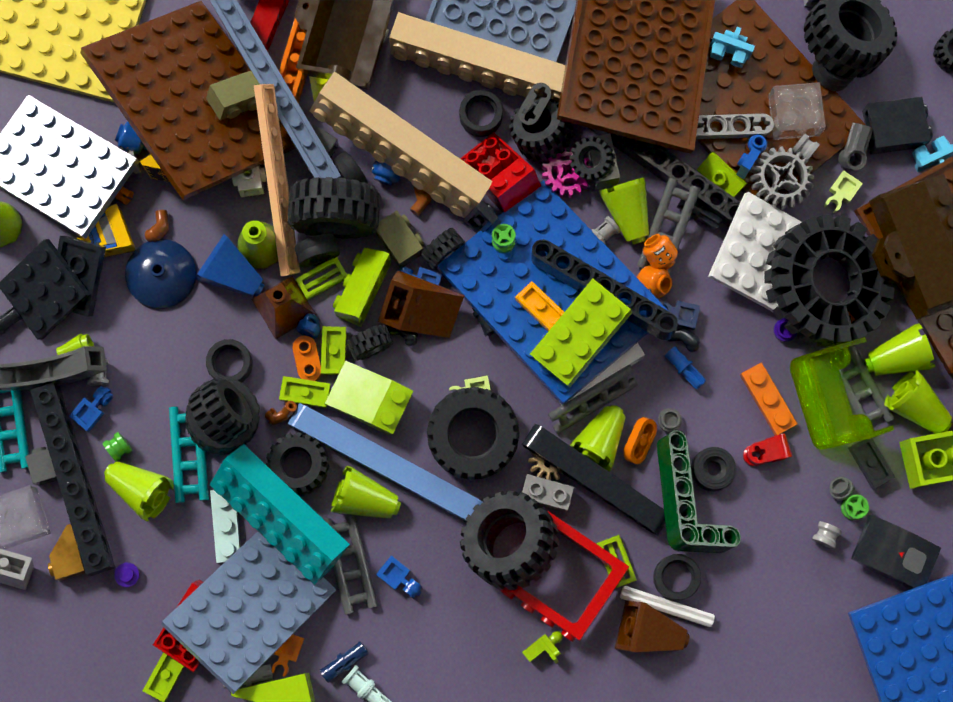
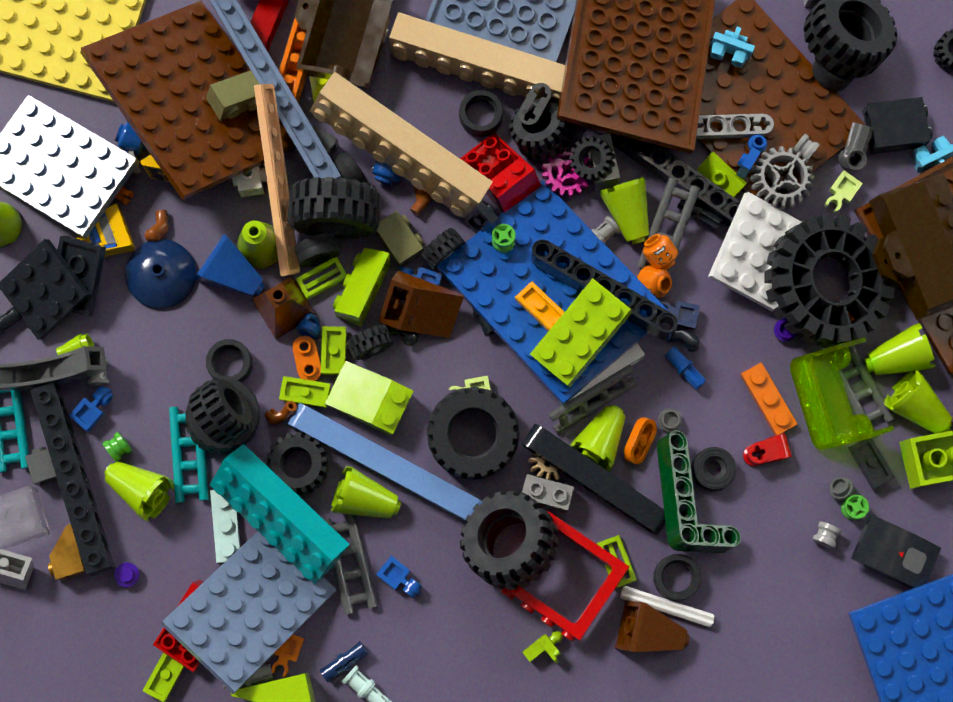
clear brick [768,82,826,140] -> none

